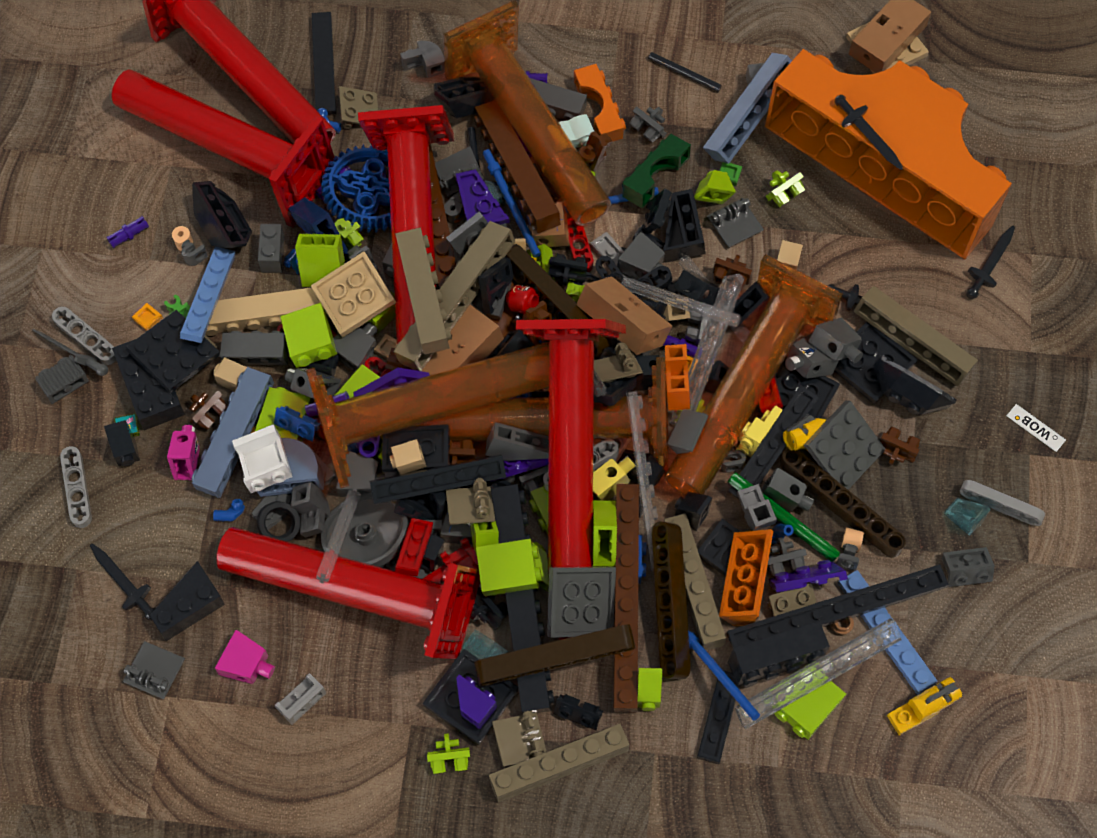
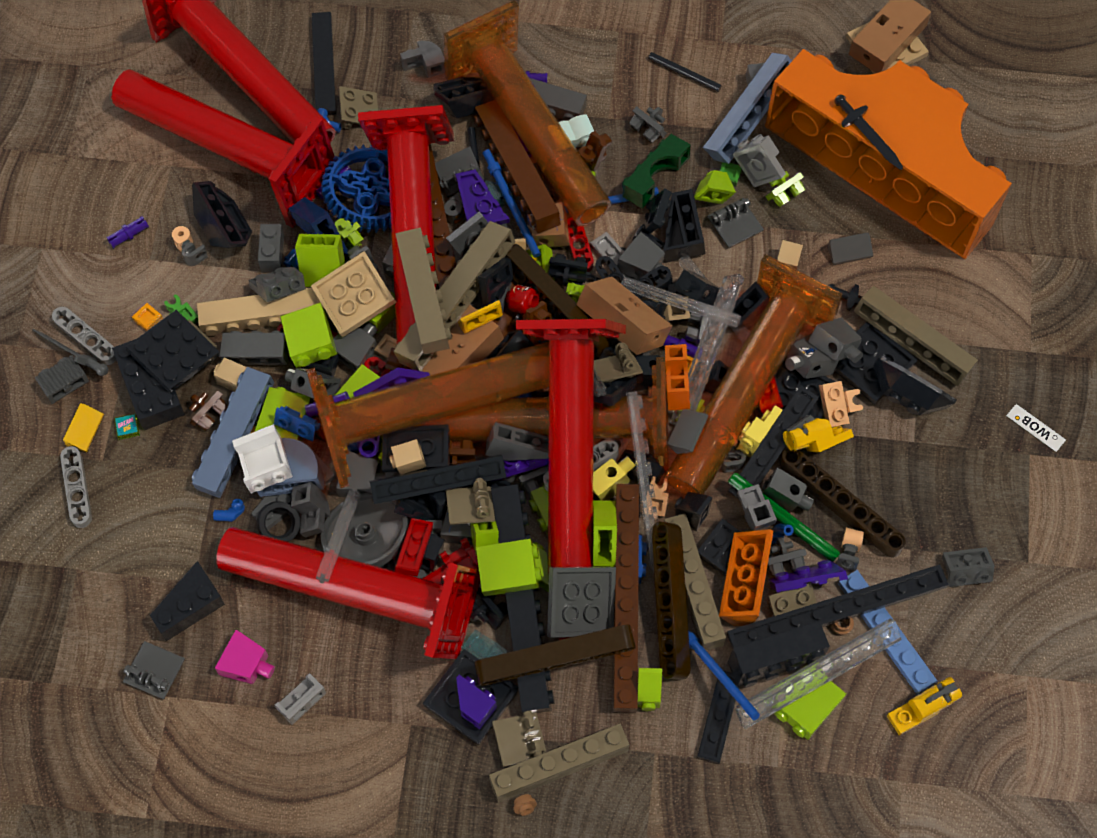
black sword [90,544,155,620] -> none
black slope [104,420,140,466] -> none
dark pink torso [167,425,200,480] -> none
medium blue plate [180,247,235,343] -> none
lime hips [427,733,470,774] -> none
black hinge [553,694,603,730] -> none
orange arch [574,64,626,142] -> none
reddish brown hips [713,255,752,291] -> none
dark grey plate [804,400,885,490] -> none
reddish brown hips [880,426,920,465] -> none
clear light blue slope [944,498,991,536] -> none
light grey beam [960,480,1045,526] -> none
black sword [966,225,1015,299] -> none
none -> yellow slope [63,403,104,453]
none -> dark grey plate [248,267,306,302]
none -> yellow slope [458,300,503,334]
none -> medium nougat plate [513,794,537,816]
none -> light nougat plate [643,476,669,517]
none -> light grey plate [733,134,786,187]
none -> light nougat plate [818,381,863,427]
none -> dark grey slope [827,232,873,265]

